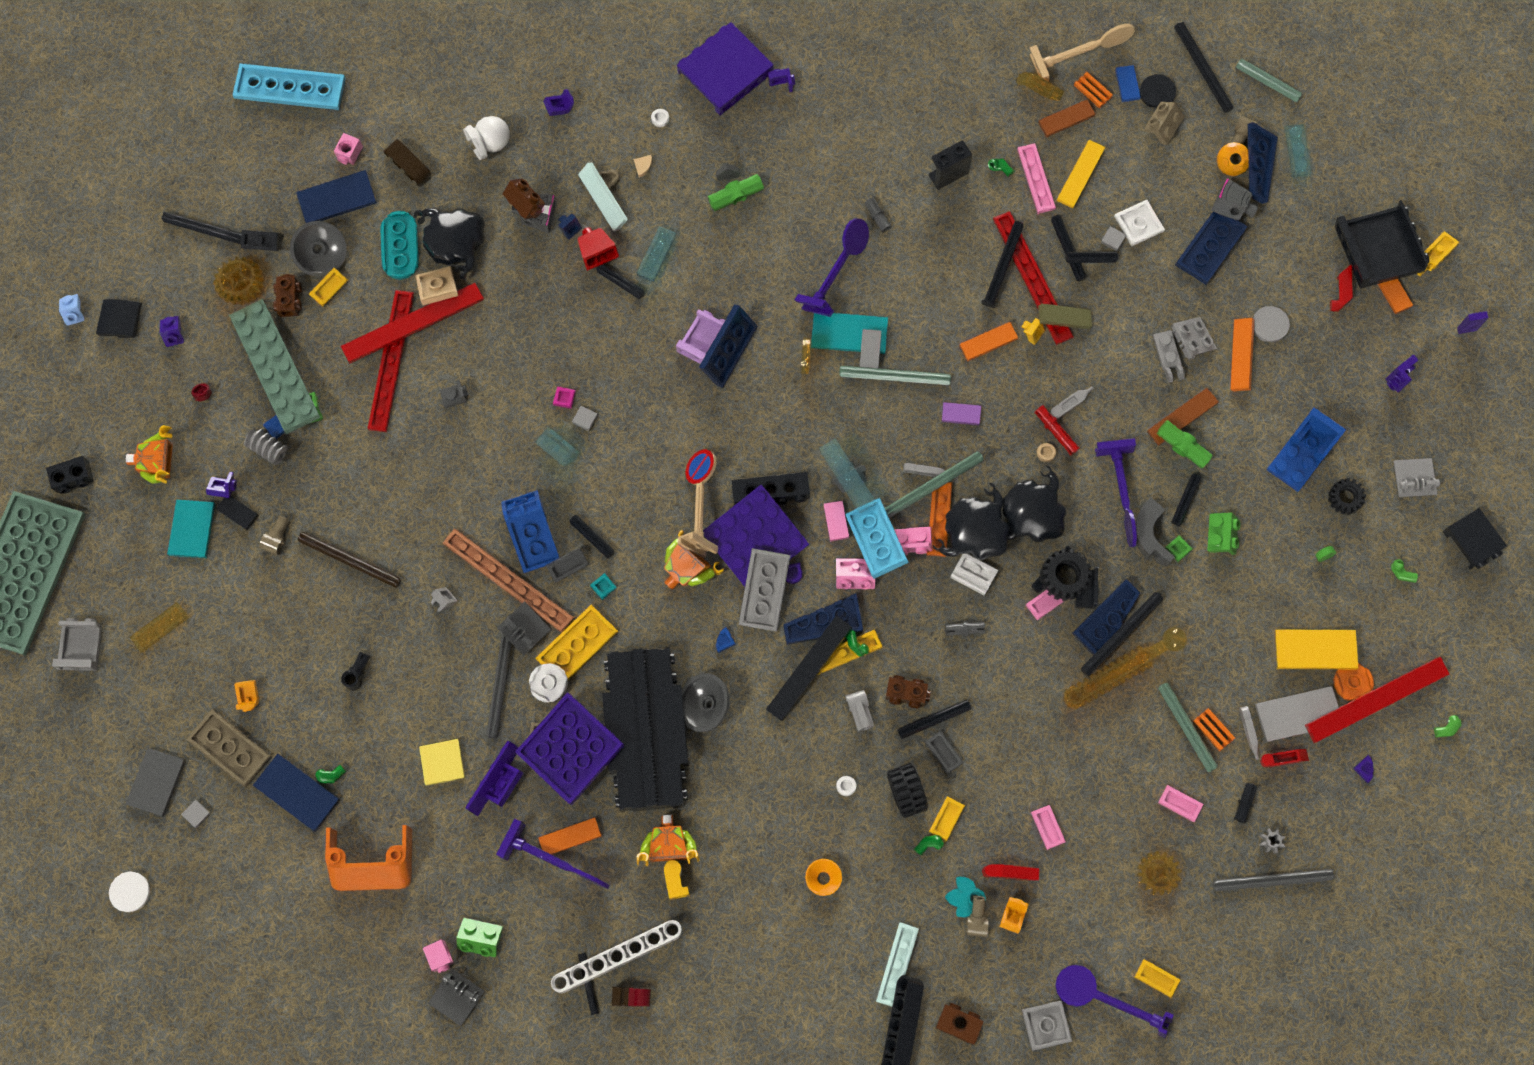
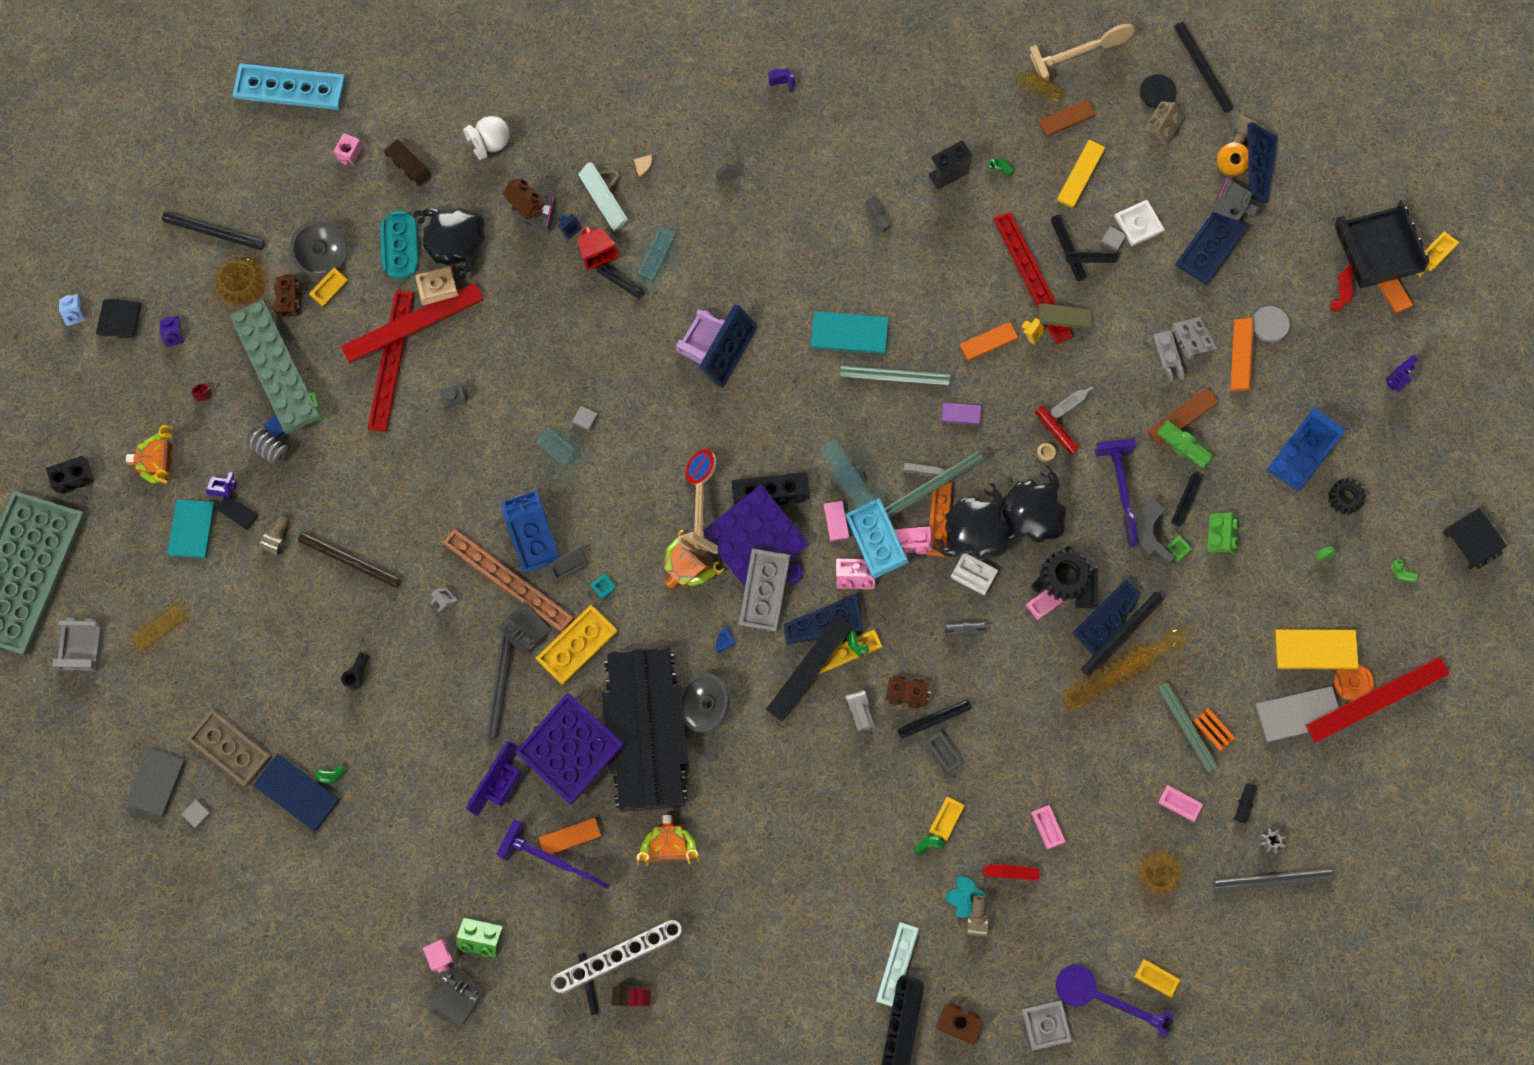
white tile [109,872,150,912] -> none
light orange bracket [234,680,259,712] -> none
black panel [241,230,284,251] -> none
dark blue tile [296,170,377,223] -> none
orange windscreen [325,825,412,891] -> none
light yellow tile [419,739,465,786] -> none
white tile [529,663,568,702] -> none
dark purple bracket [543,89,574,116] -> none
dark pink tile [553,387,576,409] -> none
black axle [569,515,615,559] -> none
white tile [651,109,669,127] -> none
yellow leg [664,860,690,900] -> none
dark purple panel [677,22,774,116] -> none
bright green piece [708,174,764,211] -> none
dark purple piece [795,218,869,317] -> none
clear yellow tile [801,337,811,375] -> none
light orange piece [805,859,842,896] -> none
white tile [836,776,856,796] -> none
light grey tile [860,329,881,368] -> none
black tyre [887,763,928,818] -> none
black axle [981,221,1024,308] -> none
light orange bracket [999,897,1029,934] -> none
bright pink tile [1017,143,1056,214] -> none
orange tile [1074,72,1113,109] -> none
blue tile [1115,65,1140,102] -> none
sand green axle [1236,59,1302,102] -> none
light grey piece [1239,706,1259,760] -> none
red piece [1260,749,1309,768] -> none
clear light blue plate [1284,124,1311,178] -> none
dark purple tile [1353,755,1374,783] -> none
light grey hinge [1393,458,1440,497] -> none
bright green arm [1434,715,1462,737] -> none
dark purple tile [1457,311,1489,334] -> none

